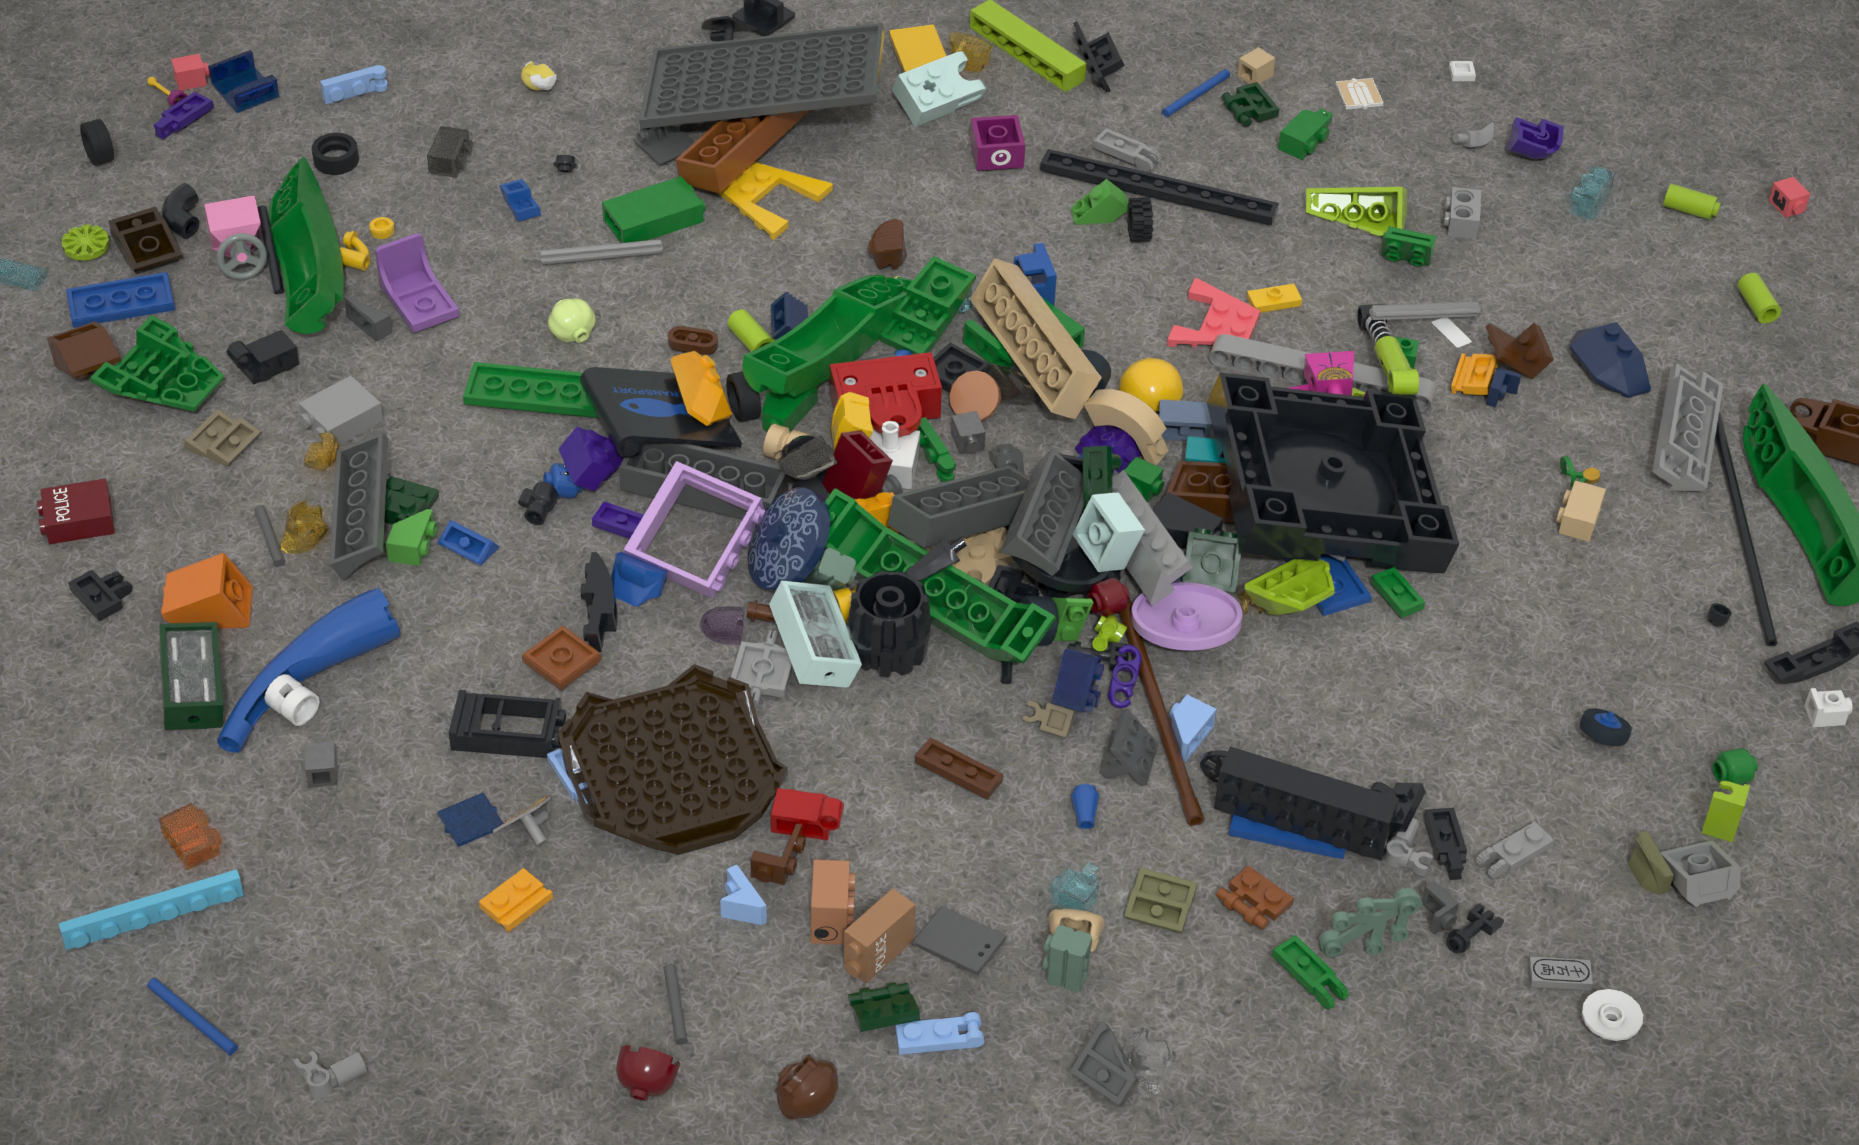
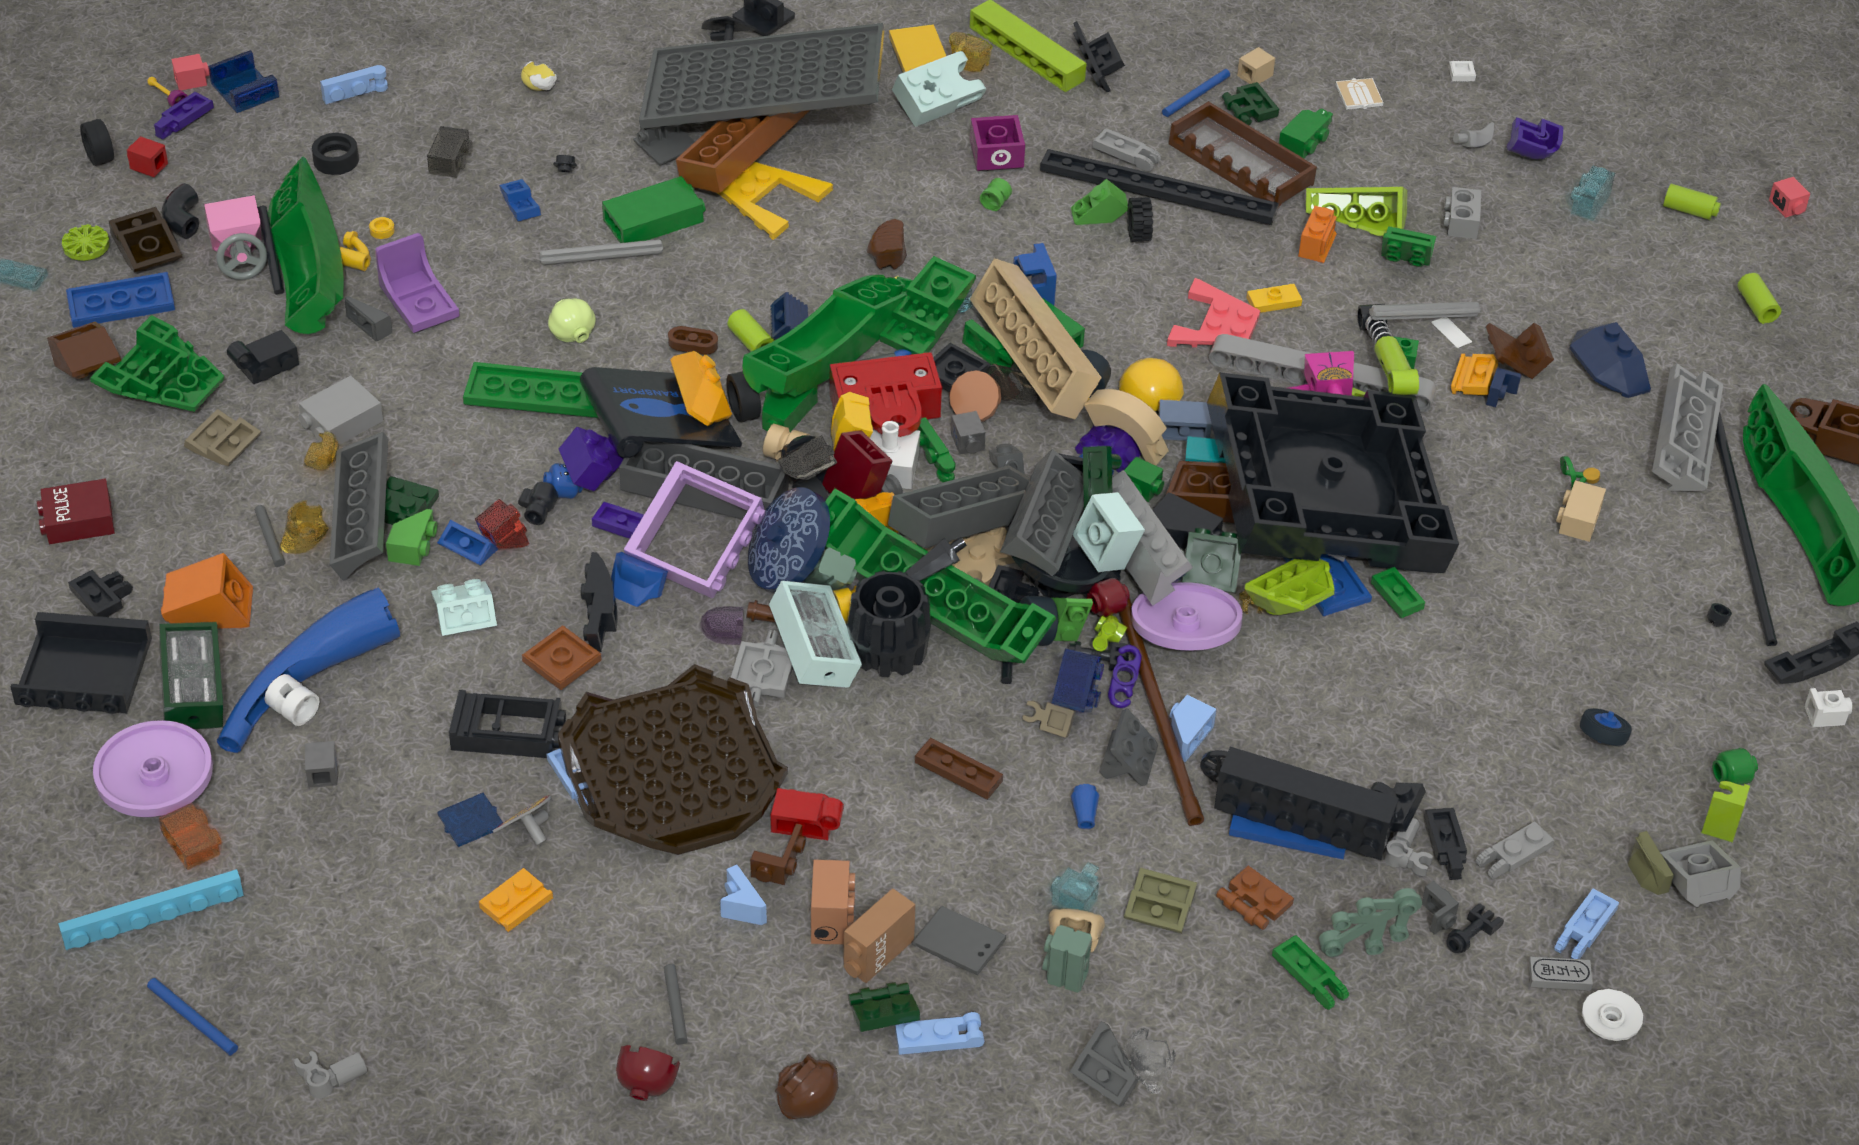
none -> black panel [10,612,152,714]
none -> lavender dish [93,721,213,817]
none -> red brick [126,136,168,177]
none -> light aqua bracket [431,579,497,636]
none -> clear red slope [475,499,530,549]
none -> bright green wheel [980,178,1012,211]
none -> reddish brown window [1169,101,1317,209]
none -> orange window [1298,206,1337,263]
none -> light blue hinge [1554,889,1619,959]

